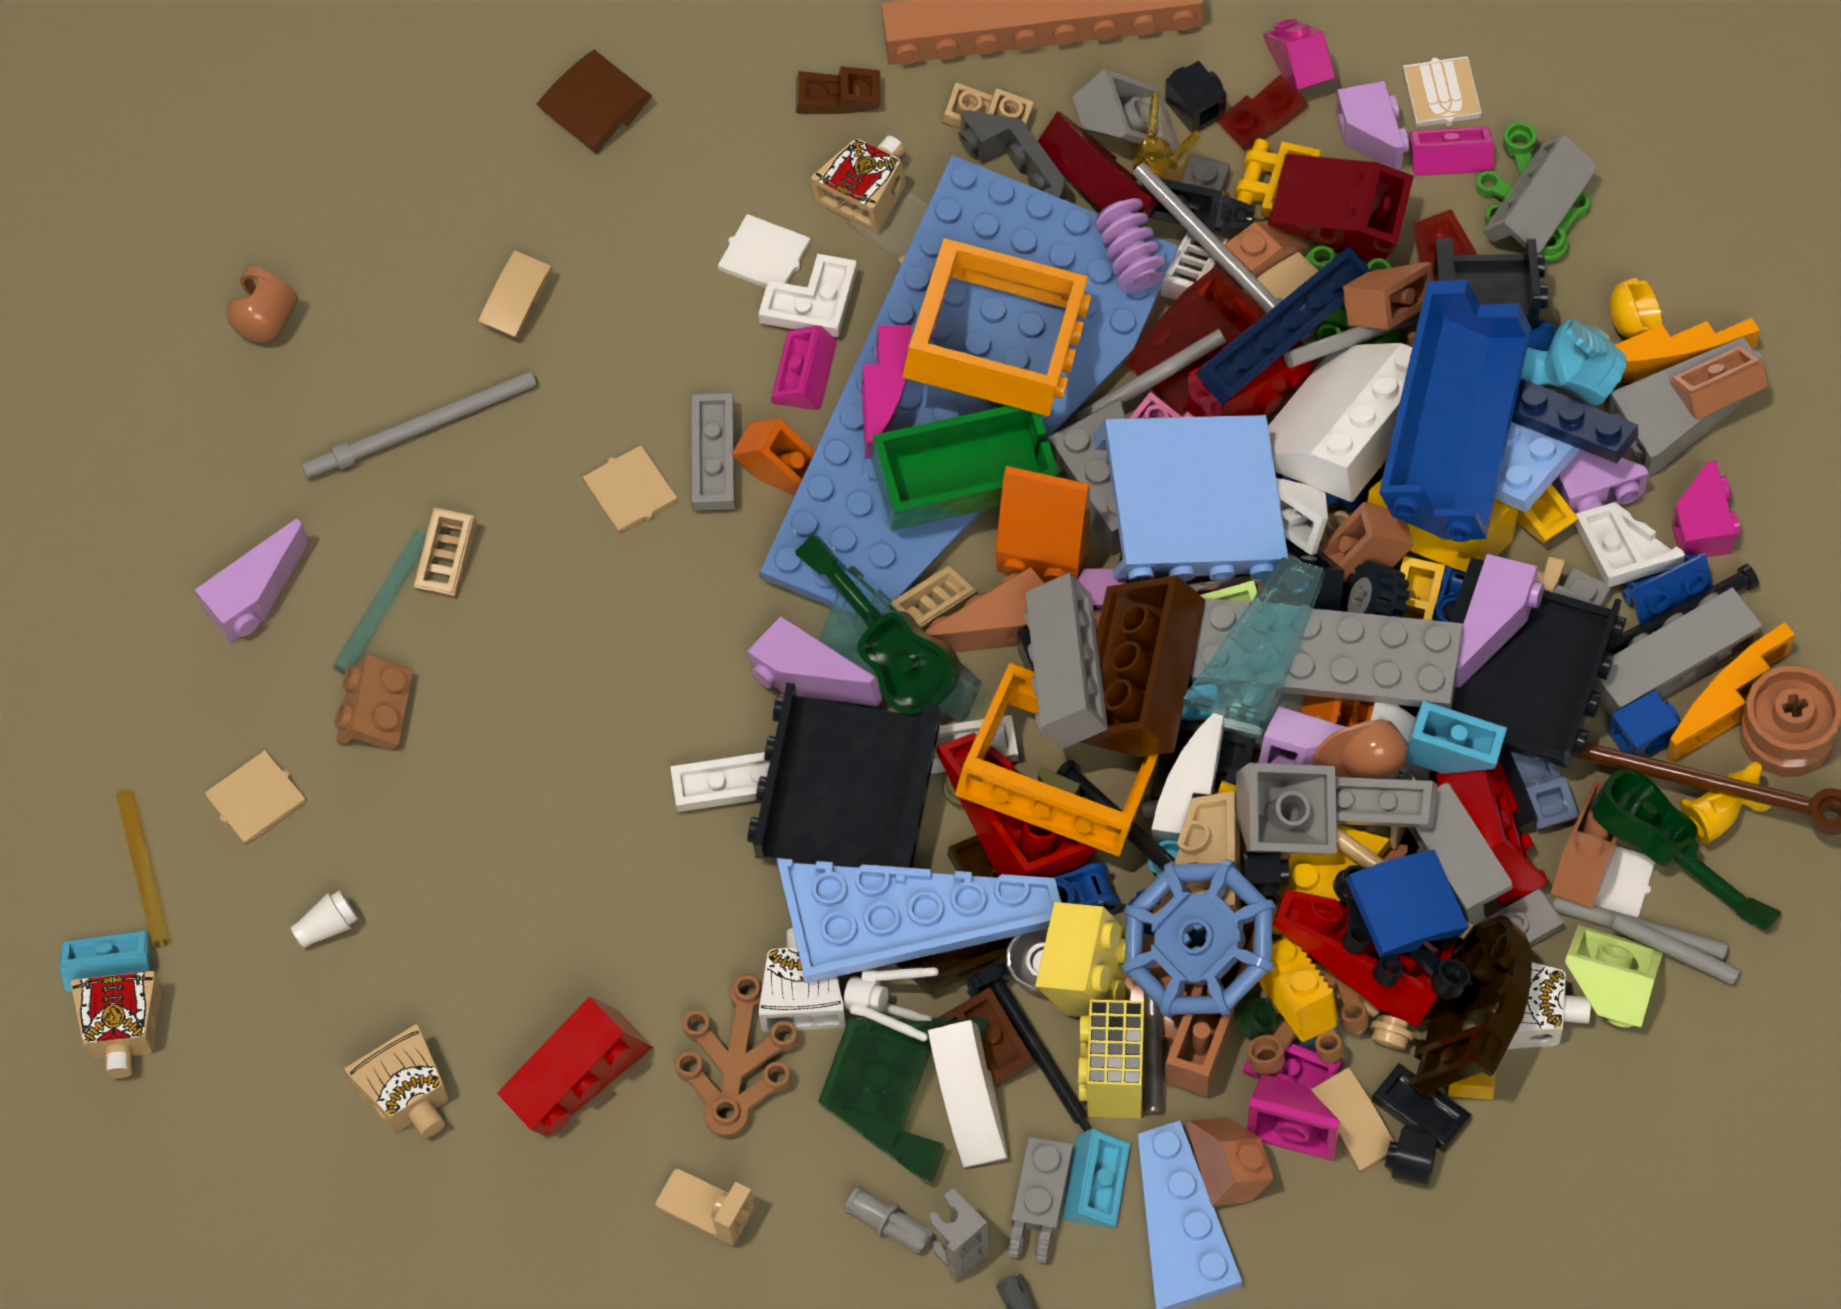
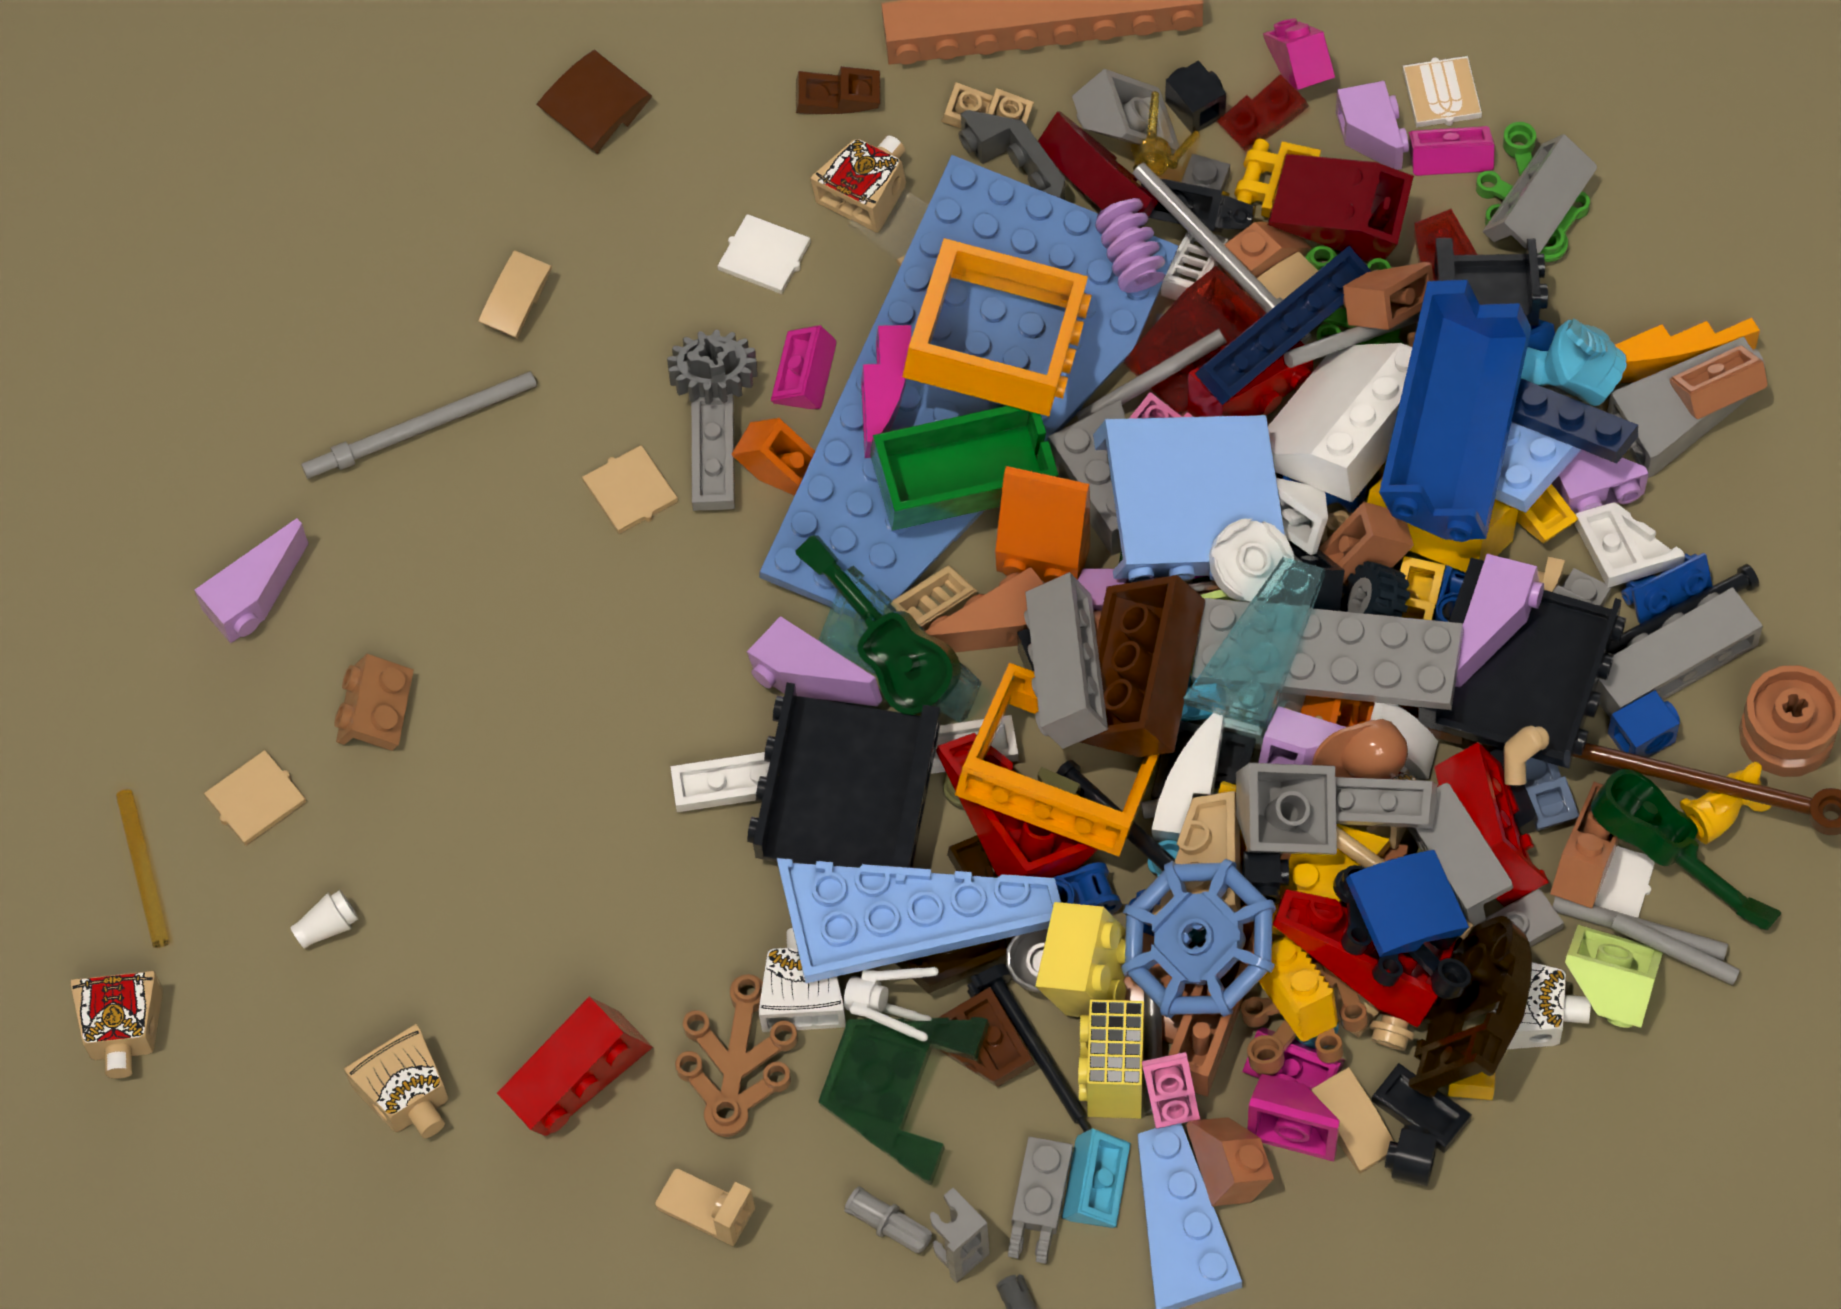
medium azure slope [59,931,152,993] -> none
nougat helmet [227,265,298,343] -> none
clear light blue bar [333,530,426,675] -> none
tan slope [414,507,478,597] -> none
white plate [758,253,858,337] -> none
white slope [928,1020,1008,1169] -> none
clear green plate [1234,996,1277,1040] -> none
medium azure slope [1406,701,1507,774] -> none
yellow hair [1608,278,1663,339] -> none
light orange slope [1666,622,1795,763] -> none
dark pink slope [1672,460,1740,557] -> none
none -> dark grey gear [667,330,758,404]
none -> bright pink slope [1142,1052,1200,1129]
none -> white tile [1209,519,1294,603]
none -> tan arm [1504,726,1549,785]

